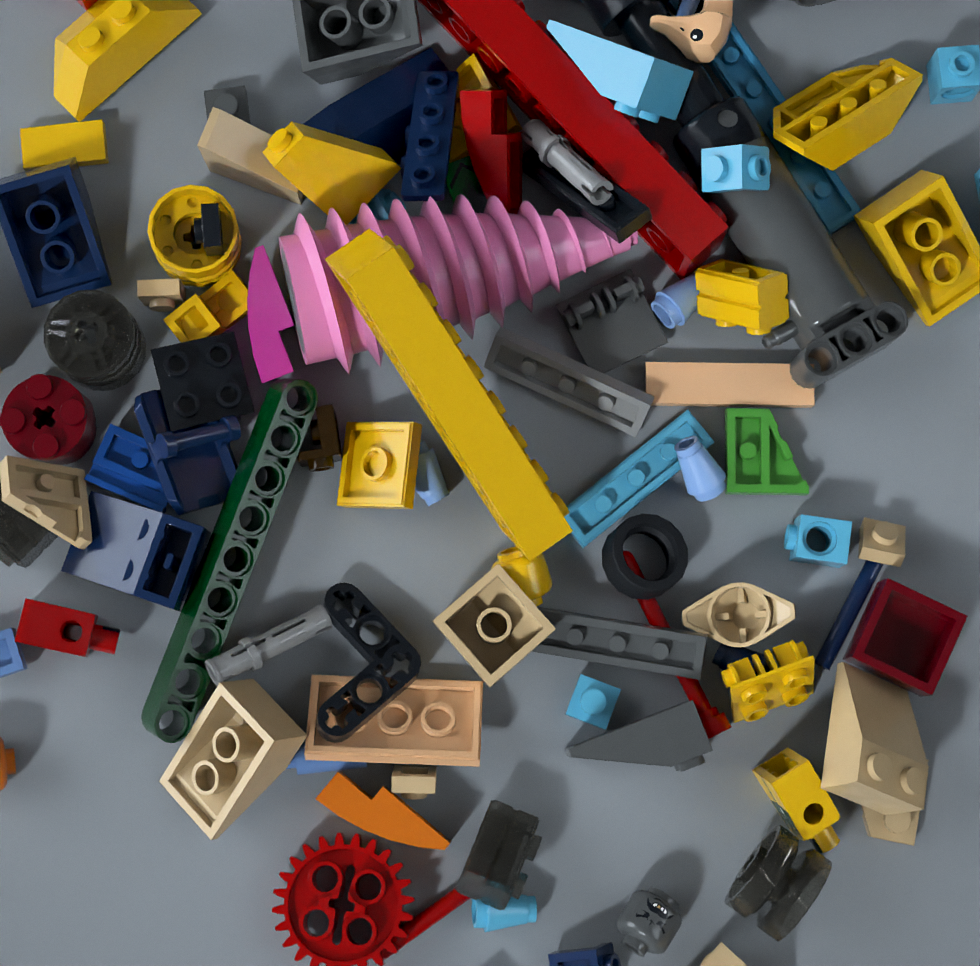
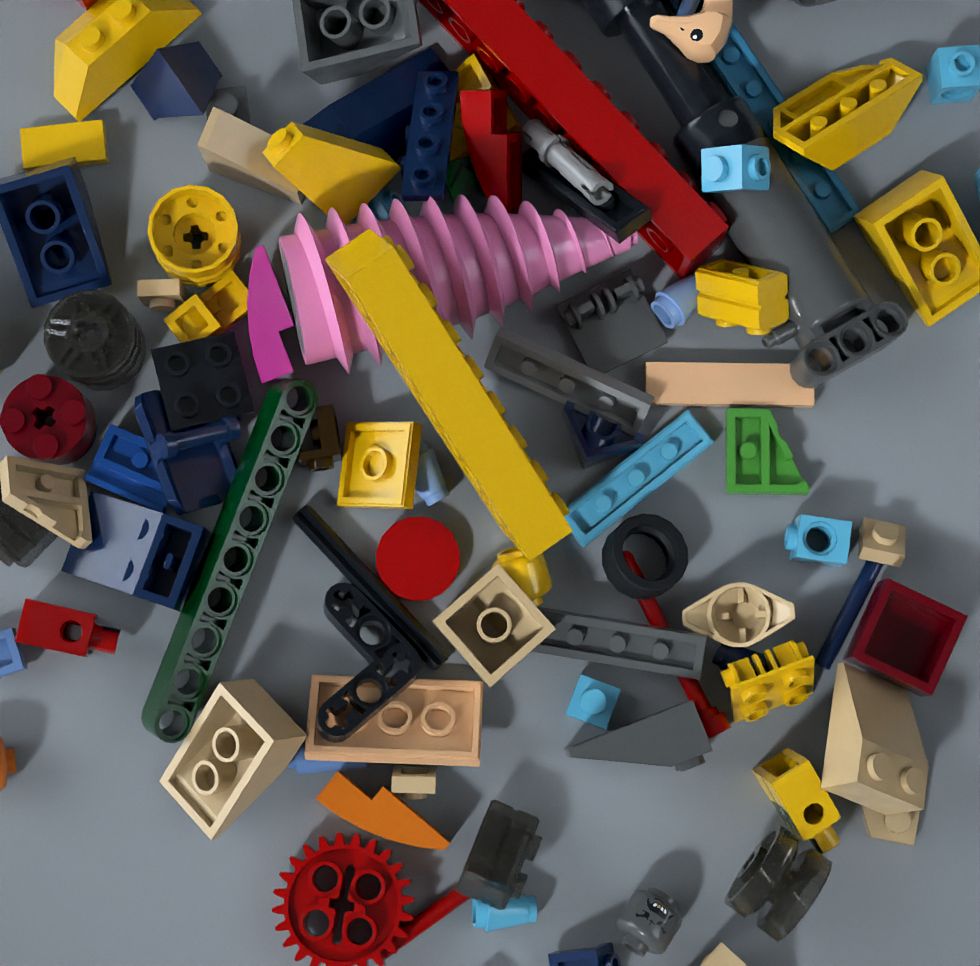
black plate [194,203,224,256] -> none
light grey pin [205,604,332,686] -> none
medium azure slope [547,19,694,123] -> none
light blue cone [674,436,726,502] -> none
none -> dark blue slope [131,41,223,121]
none -> black axle [293,505,449,670]
none -> red tile [376,517,460,601]
none -> dark blue slope [562,400,645,469]

